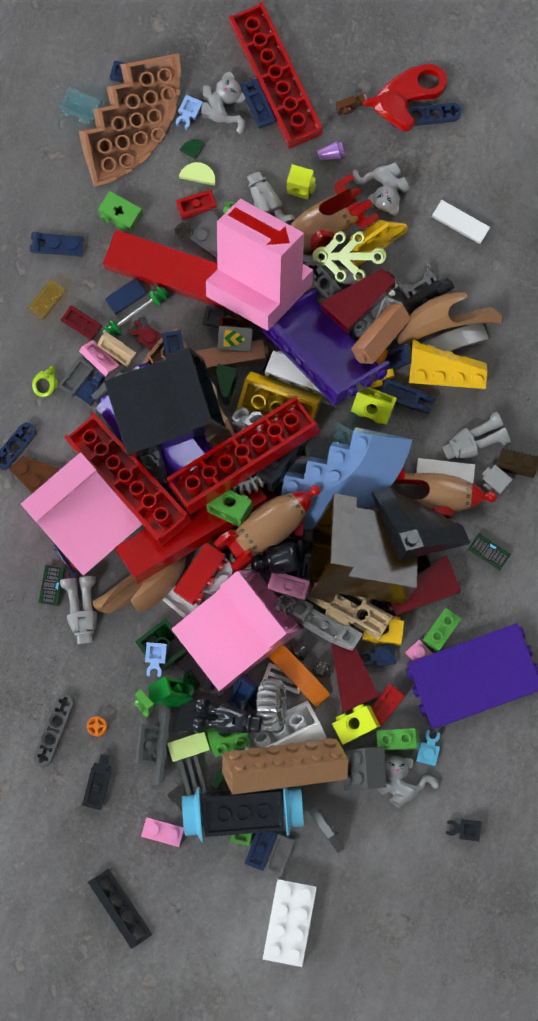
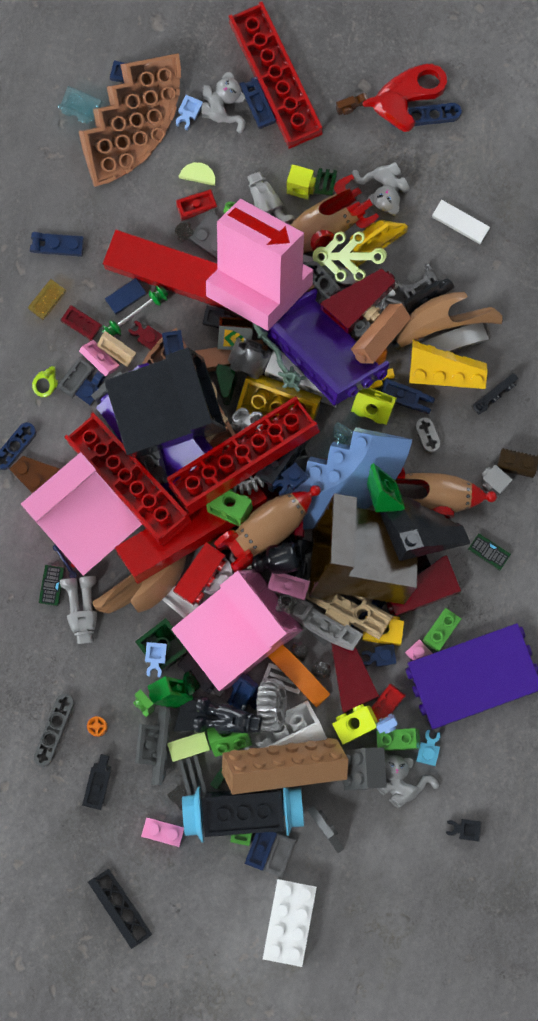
bright green brick [98,191,143,233] -> none
dark green tile [180,140,205,159] -> none
medium lavender cone [317,141,346,161] -> none
dark blue plate [384,344,411,370] -> none
white tile [416,458,475,483] -> none
light grey piece [442,411,511,460] -> none
none -> flat silver brick [228,338,272,379]
none -> sand green piece [253,324,306,392]
none -> dark blue plate [273,462,308,496]
none -> dark green tile [314,168,337,195]
none -> tan plate [364,306,381,322]
none -> green slope [367,463,405,512]
none -> light blue plate [376,713,398,734]
none -> light grey beam [416,418,440,454]
none -> black hinge [471,373,518,415]

